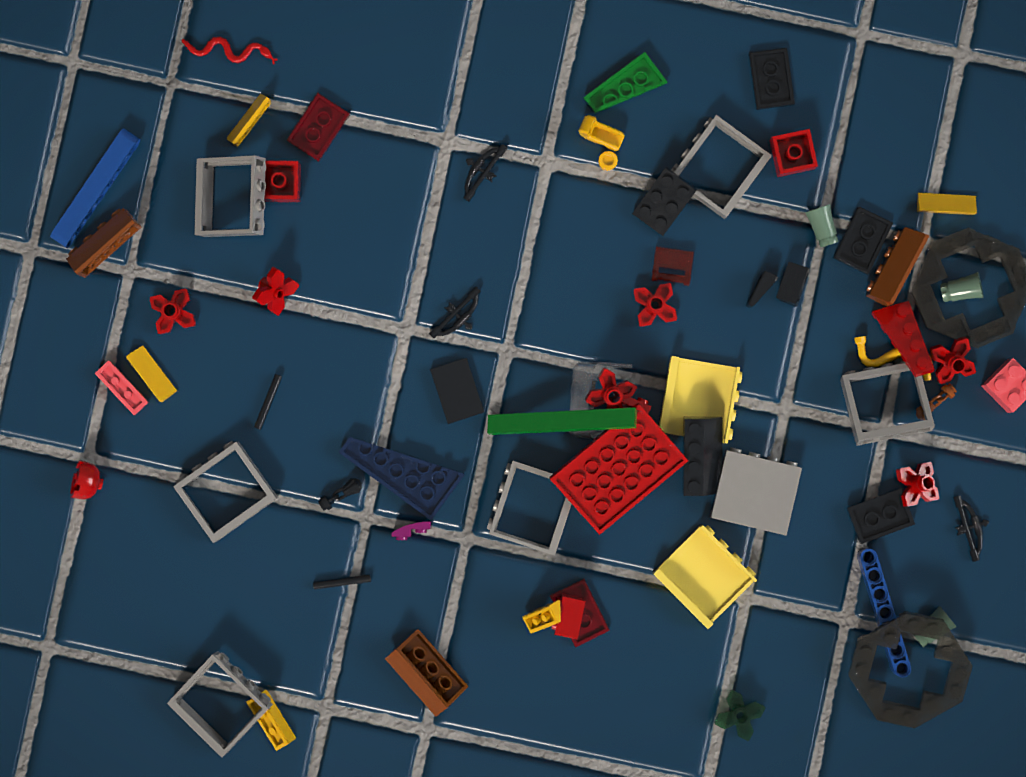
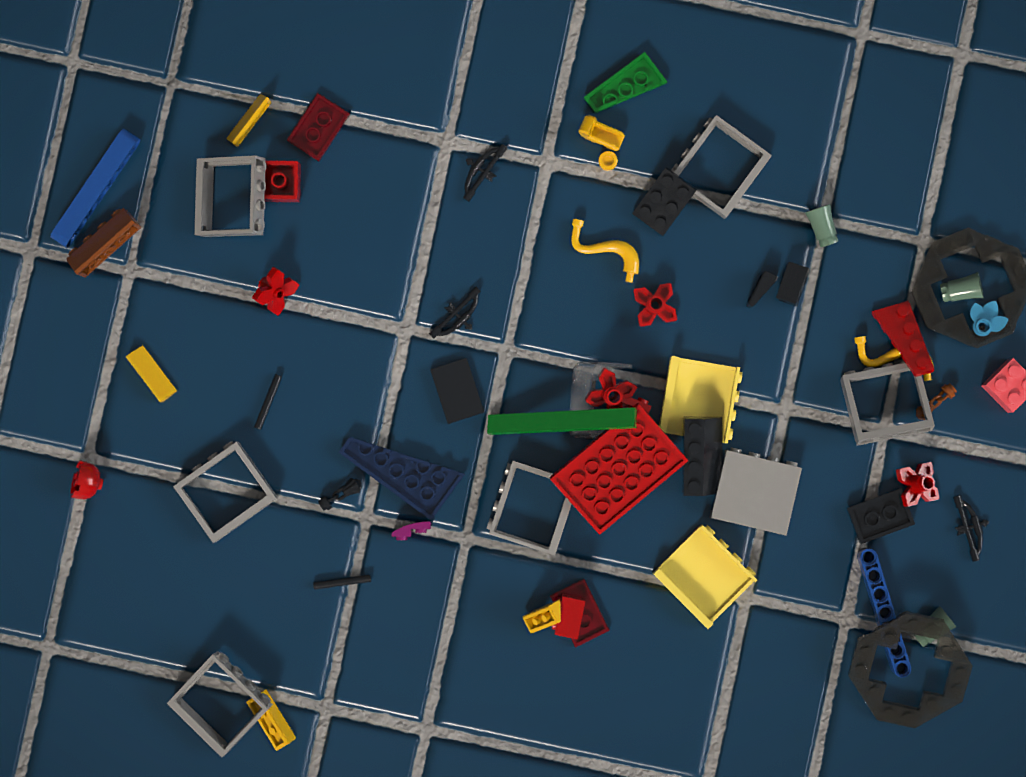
coral plate [95,360,149,415] -> none
red plant [149,289,196,334] -> none
red animal [181,36,278,64] -> none
dark orange slope [385,629,469,717] -> none
clear red plate [651,247,694,286] -> none
clear green plant [714,689,765,741] -> none
black tile [749,48,795,110] -> none
red brick [769,129,818,177] -> none
black tile [833,207,893,275] -> none
dark orange slope [866,227,929,307] -> none
yellow slope [917,193,977,215] -> none
red plant [930,337,976,384] -> none
none -> yellow animal [571,219,639,283]
none -> dark azure plate [970,301,1008,336]

